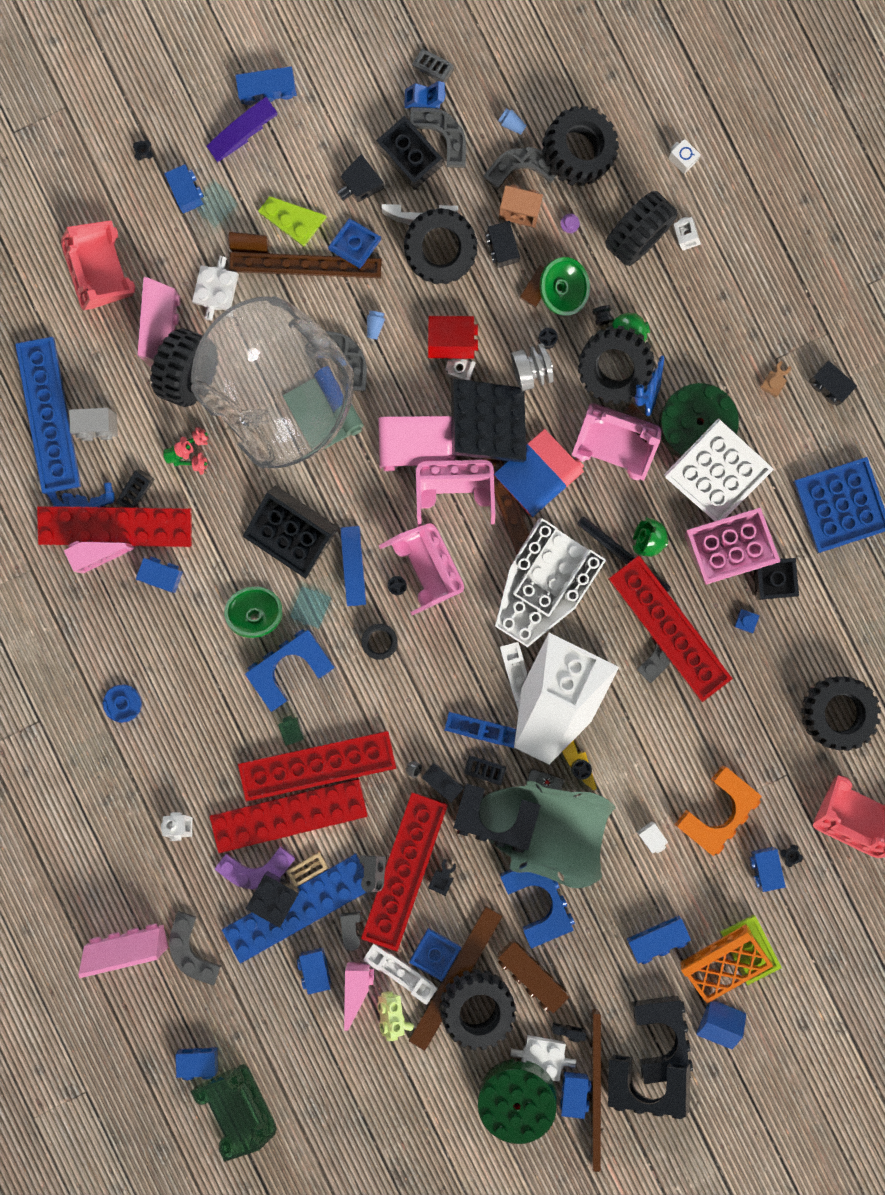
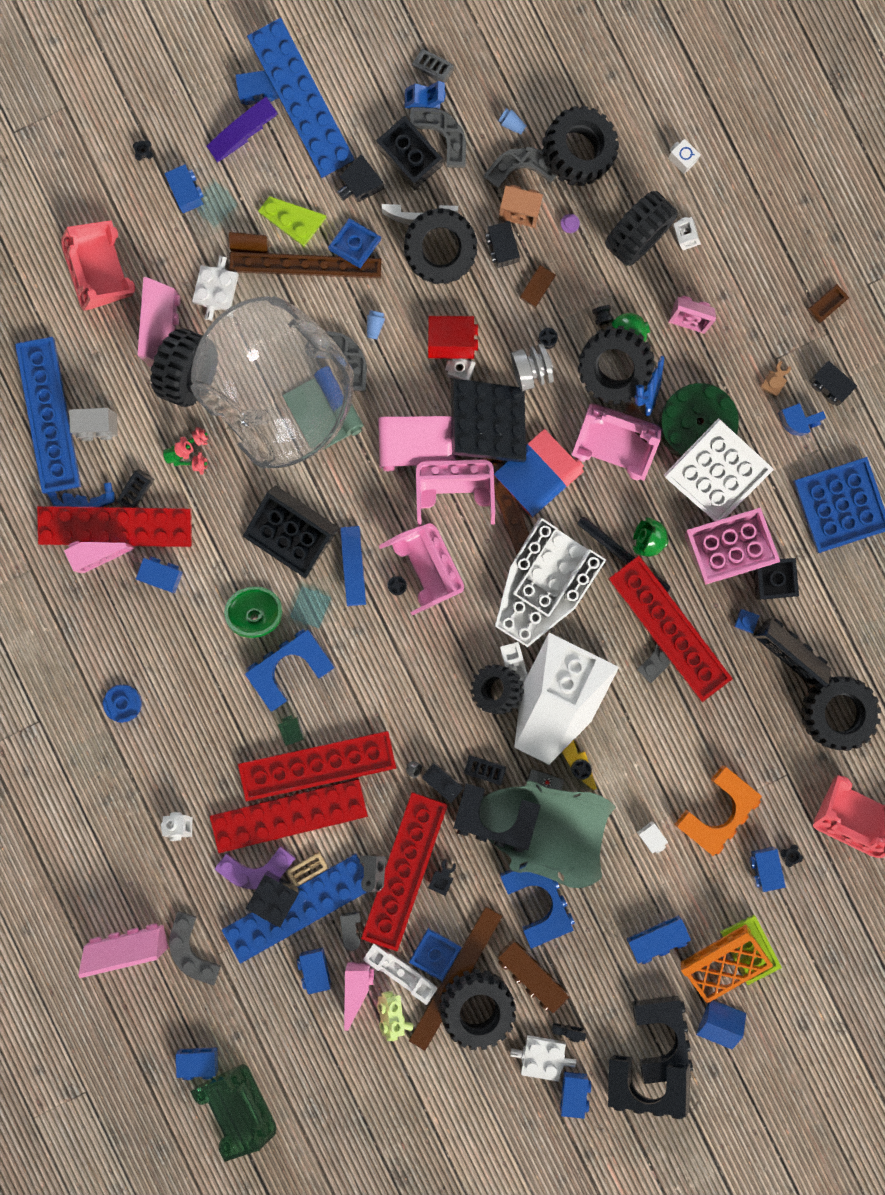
black tyre [361,624,398,660] -> none
blue slope [445,712,516,749] -> none
dark green piece [478,1059,557,1144] -> none
green dish [540,257,590,316] -> none
reddish brown tile [591,1009,601,1172] -> none
none -> blue plate [247,18,355,179]
none -> black tyre [470,664,524,714]
none -> bright pink slope [668,296,716,334]
none -> black slope [753,618,831,687]
none -> blue brick [778,403,826,436]
none -> reddish brown tile [807,284,849,324]

